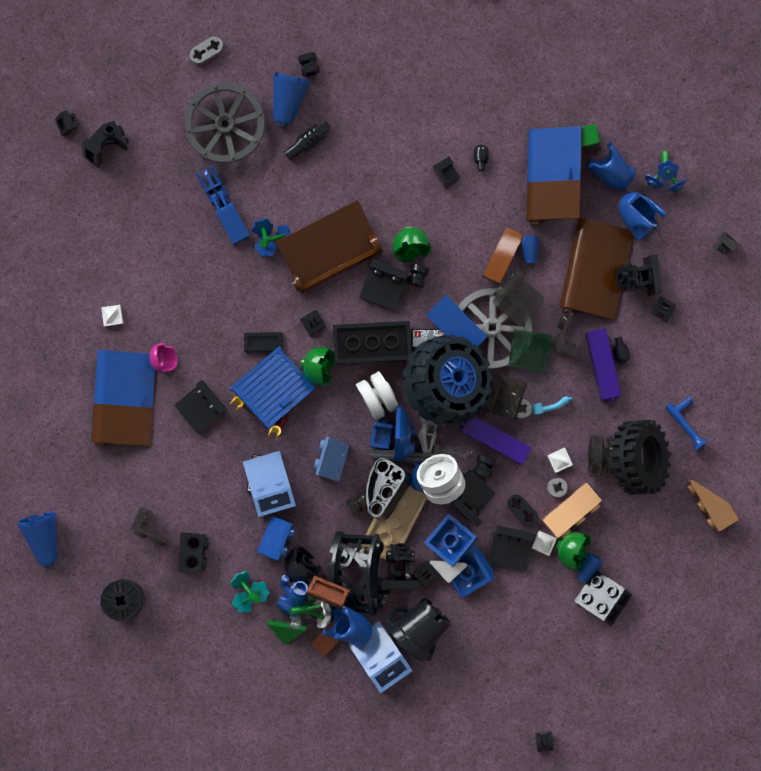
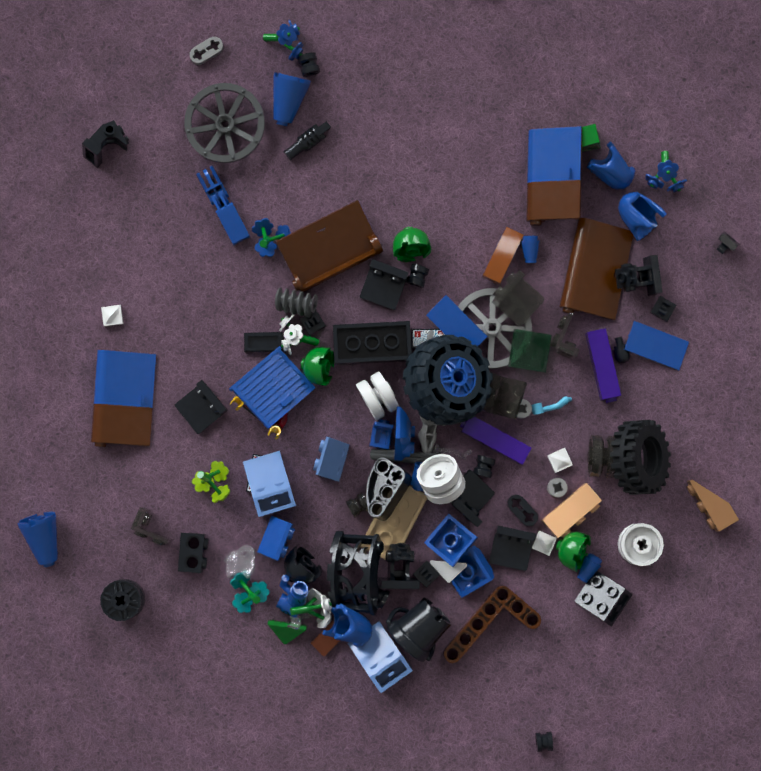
black tile [55,110,80,136] -> none
dark pink hair [149,343,178,373] -> none
copper tile [306,576,350,609] -> none
black panel [433,156,460,188] -> none
black cylinder [473,144,489,171] -> none
blue piece [665,396,709,452] -> none
none -> lime plant [192,461,230,503]
none -> clear plate [223,545,256,578]
none -> blue plant [263,20,303,61]
none -> dark grey piece [275,287,318,318]
none -> white plant [279,314,319,355]
none -> reddish brown beam [443,585,541,663]
none -> white wheel [618,523,664,566]
none -> blue piece [624,321,689,370]

